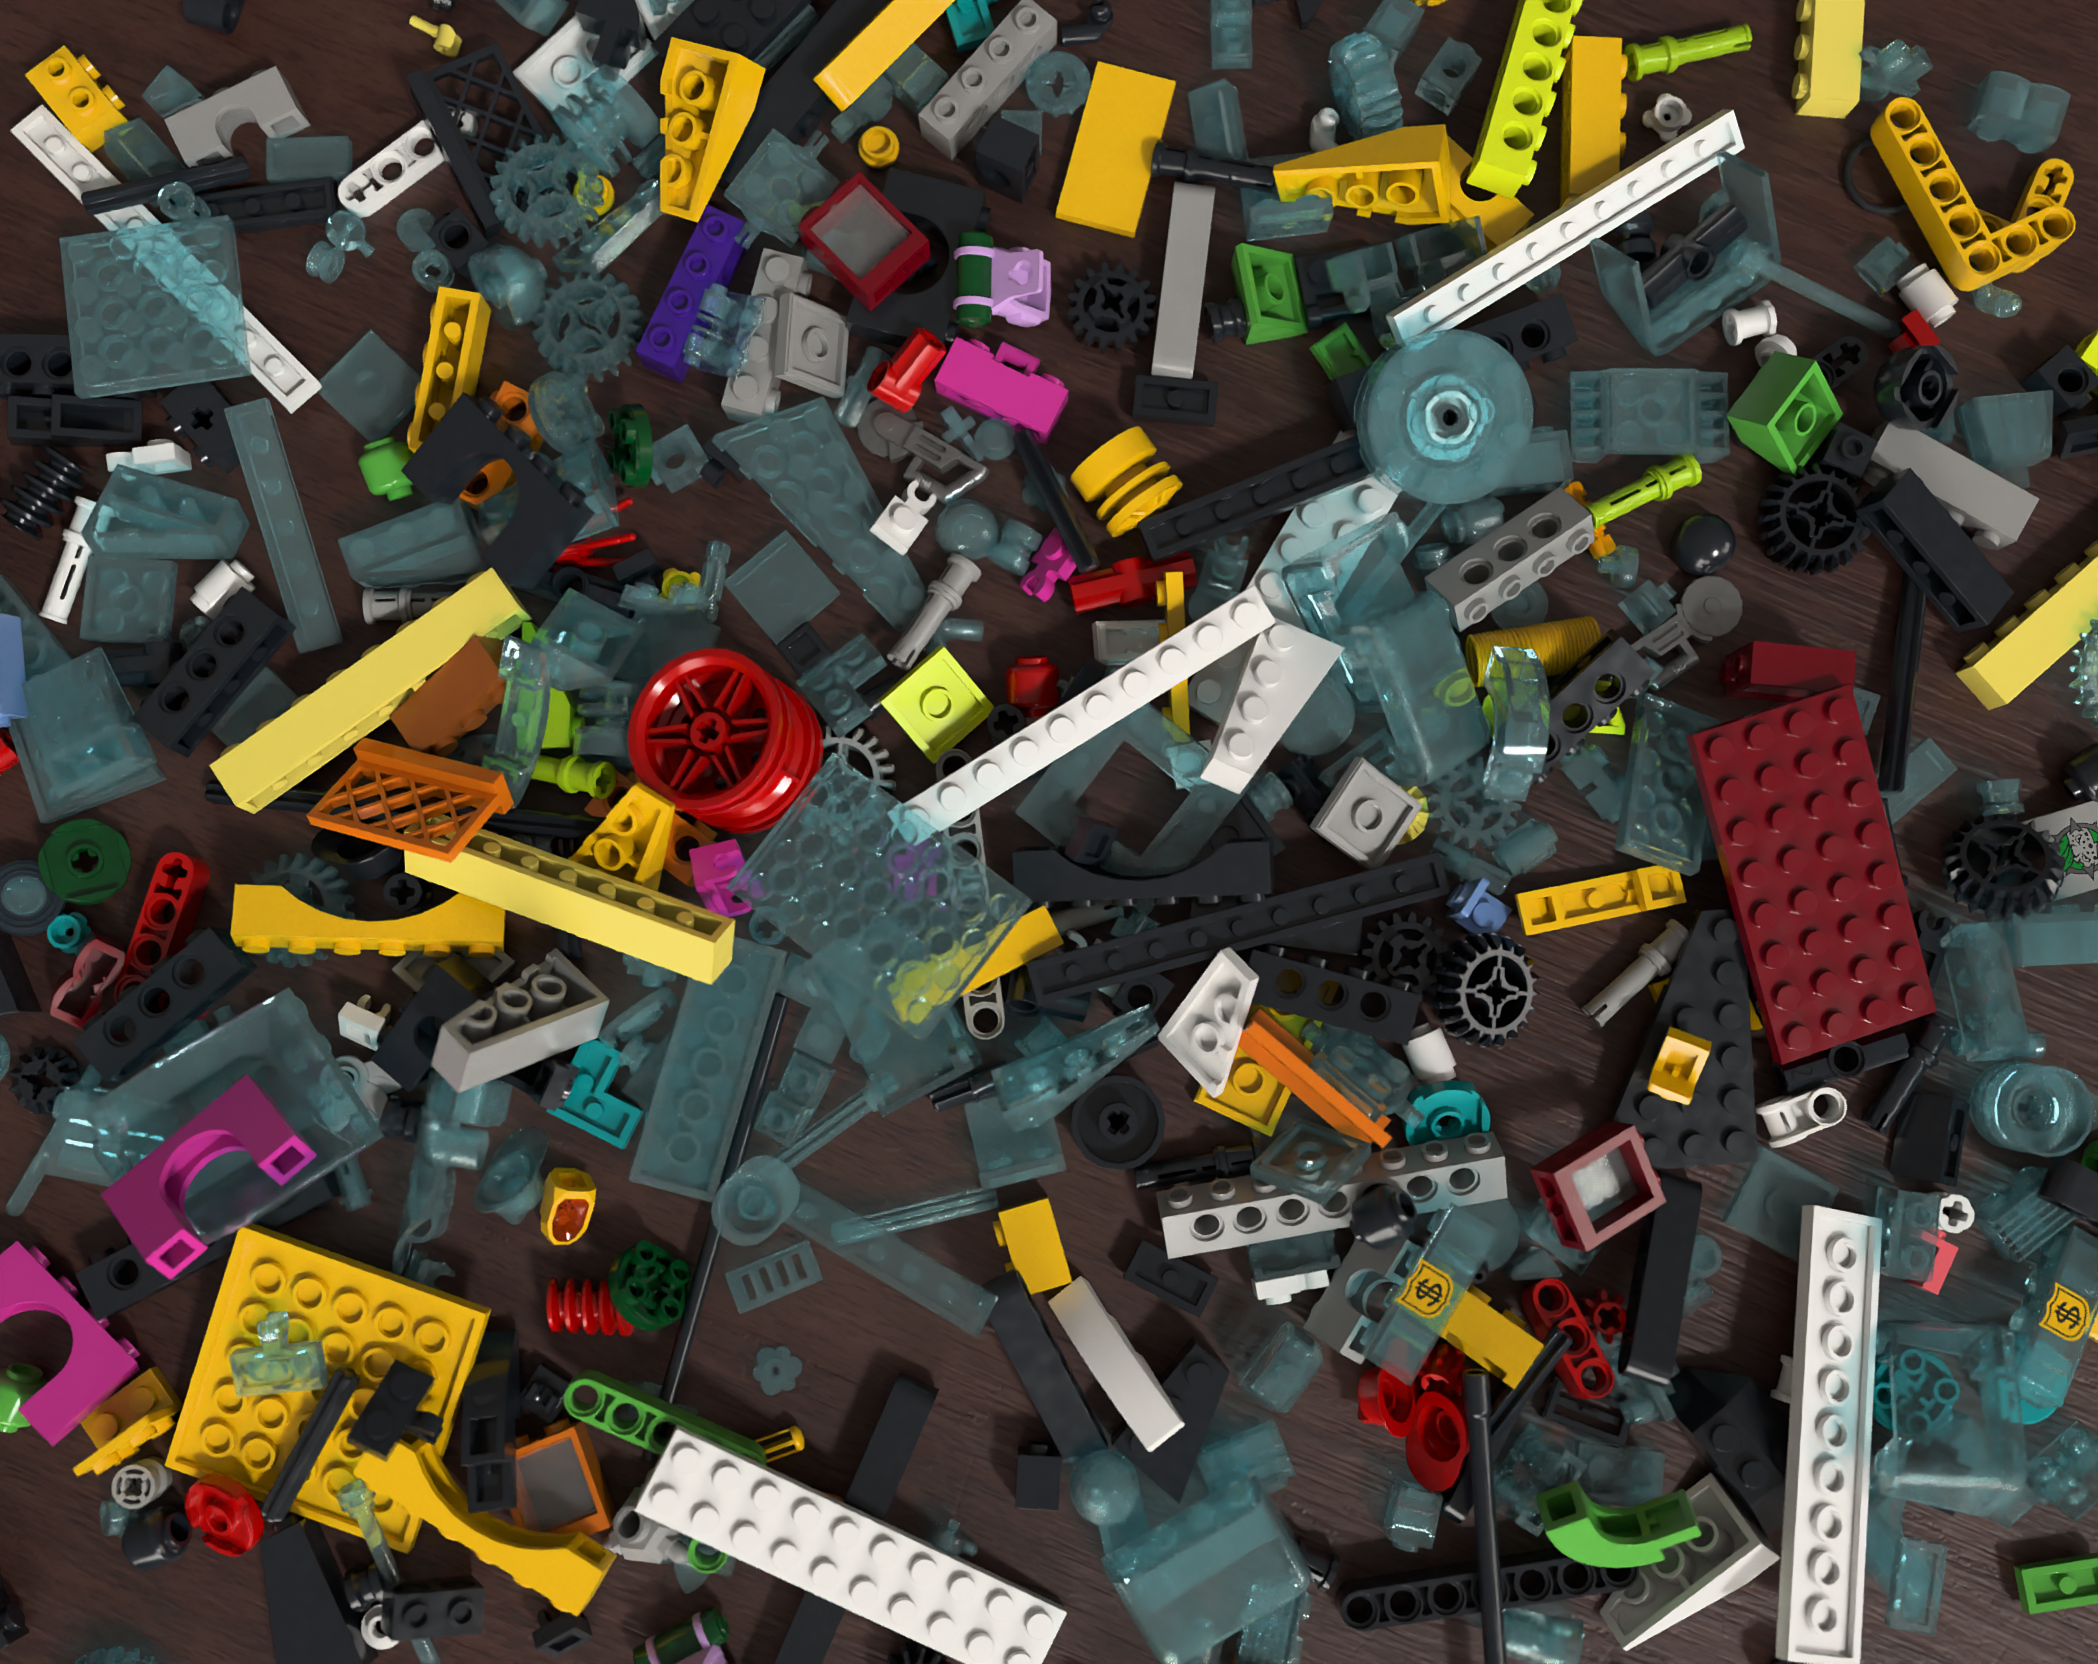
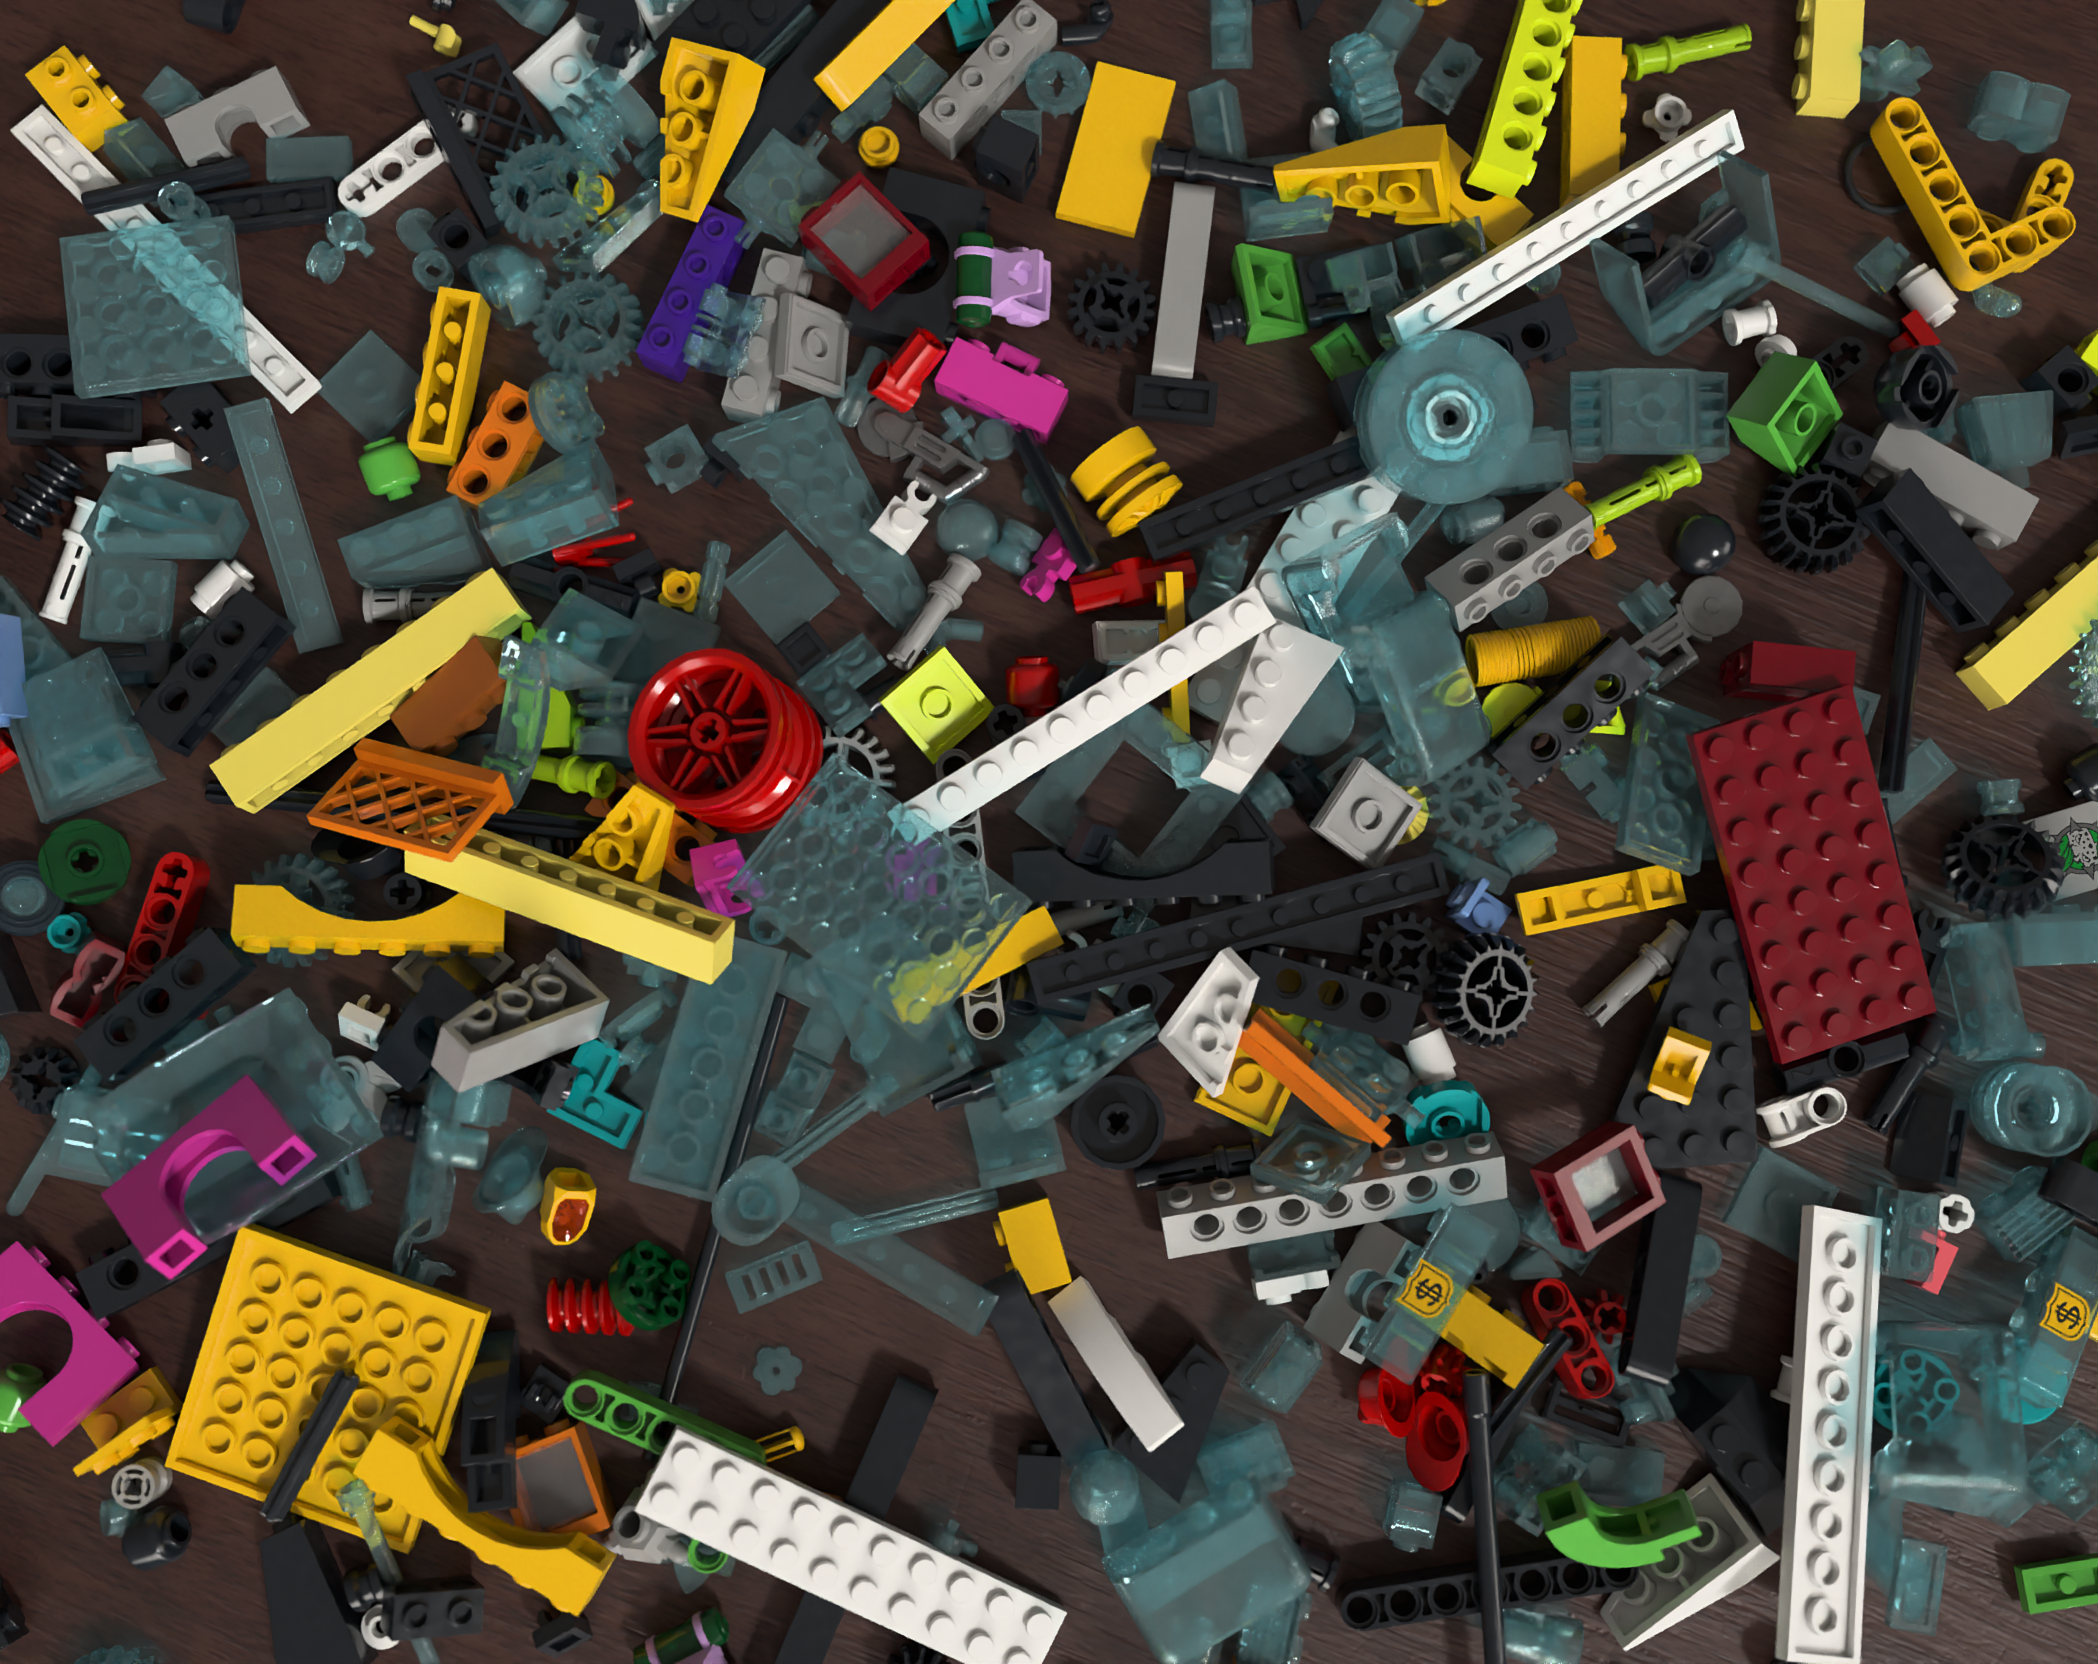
red tile [185,1473,264,1557] -> none
clear light blue plate [229,1311,329,1397] -> none
black plate [346,1359,444,1462] -> none
black arch [401,393,595,590] -> none
dark green tile [608,403,653,488] -> none
clear light blue slope [617,581,713,616] -> none
black plate [1123,1238,1219,1318] -> none
black head [1350,1185,1418,1250] -> none
clear light blue plate [1412,542,1454,575] -> none
clear light blue arch [1480,646,1550,802] -> none
clear light blue tile [1597,545,1639,588] -> none

